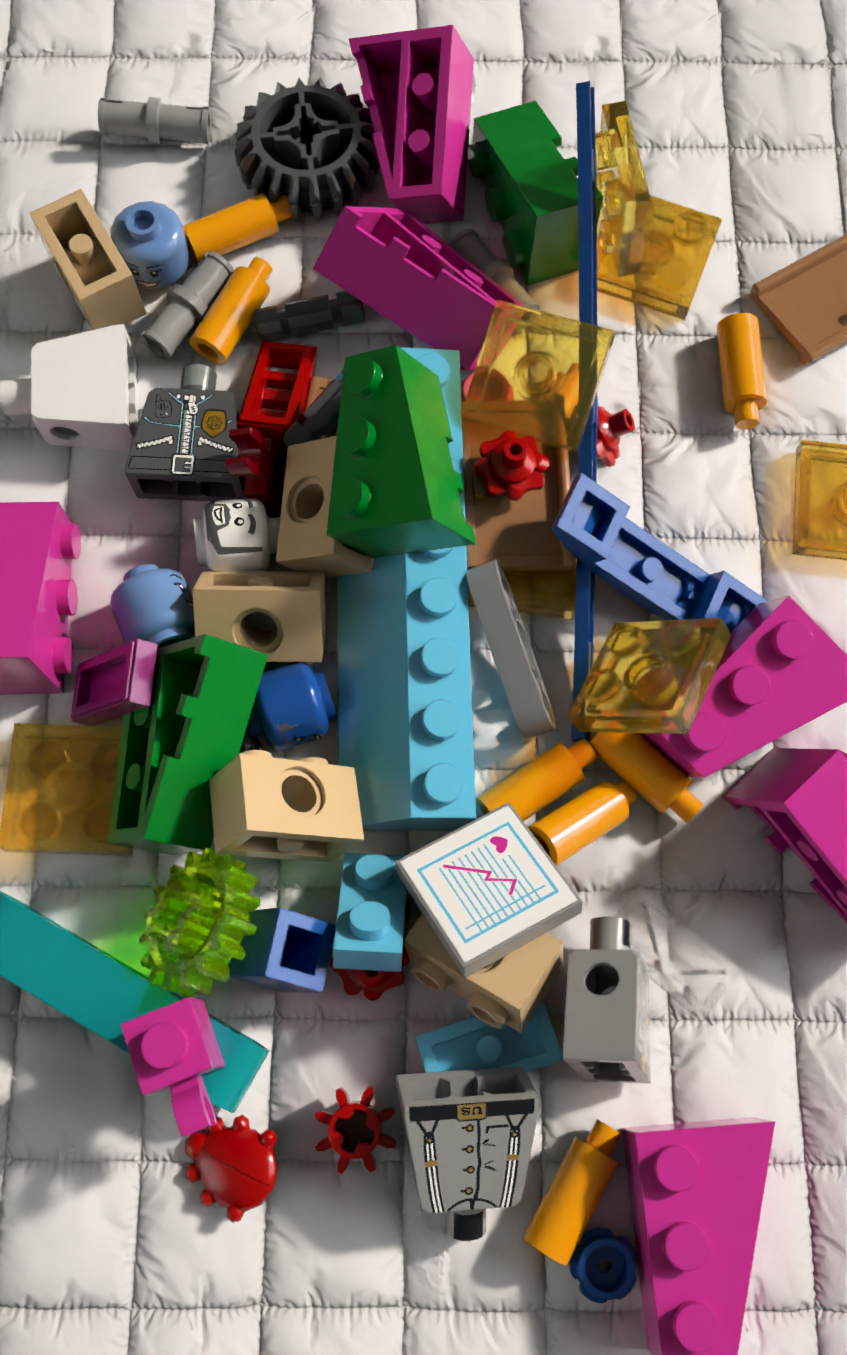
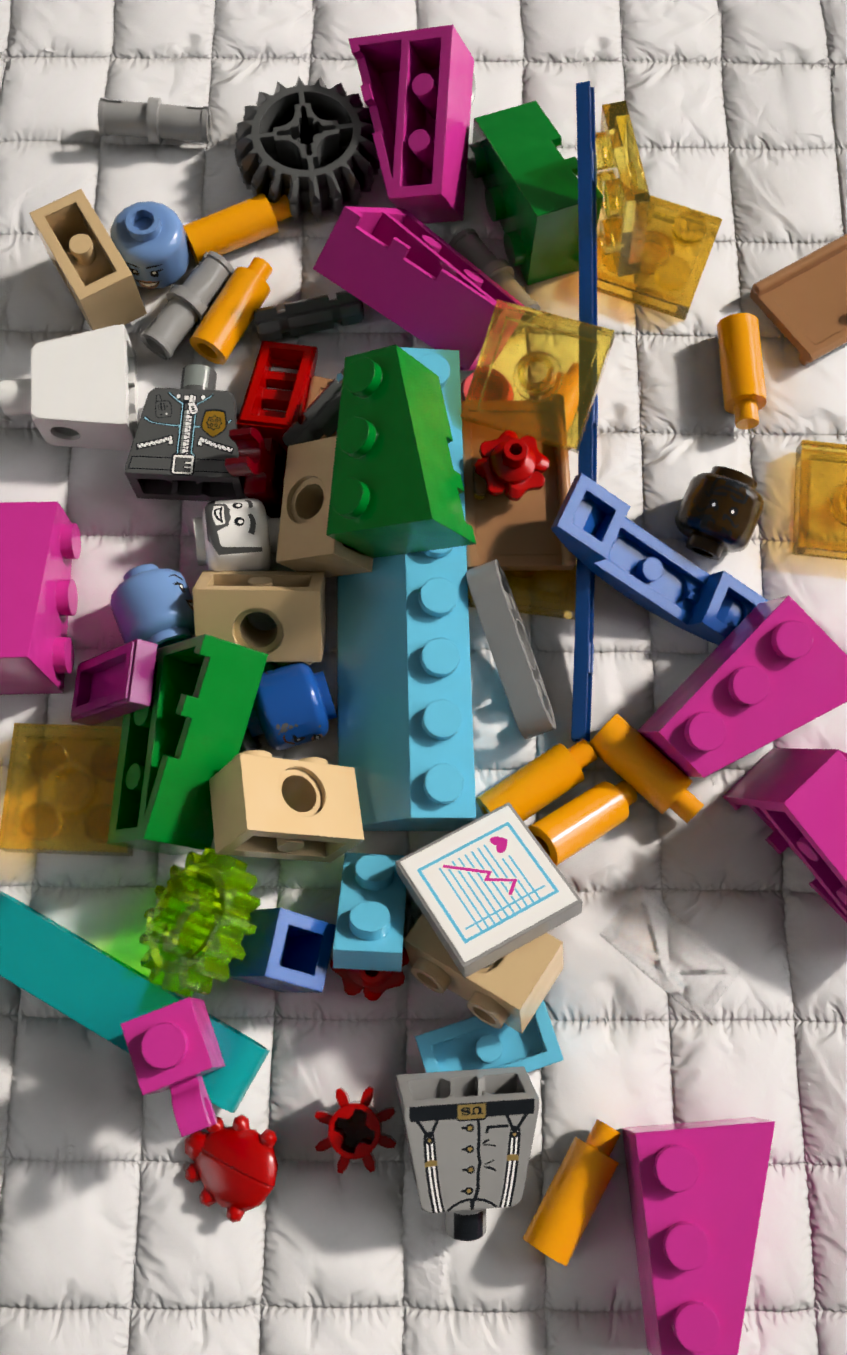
light grey torso [563,916,651,1084] -> none
clear yellow plate [568,618,731,734] -> none
blue plate [569,1228,638,1303] -> none
red plant [572,406,635,467] -> none
none -> dark brown head [675,466,764,560]

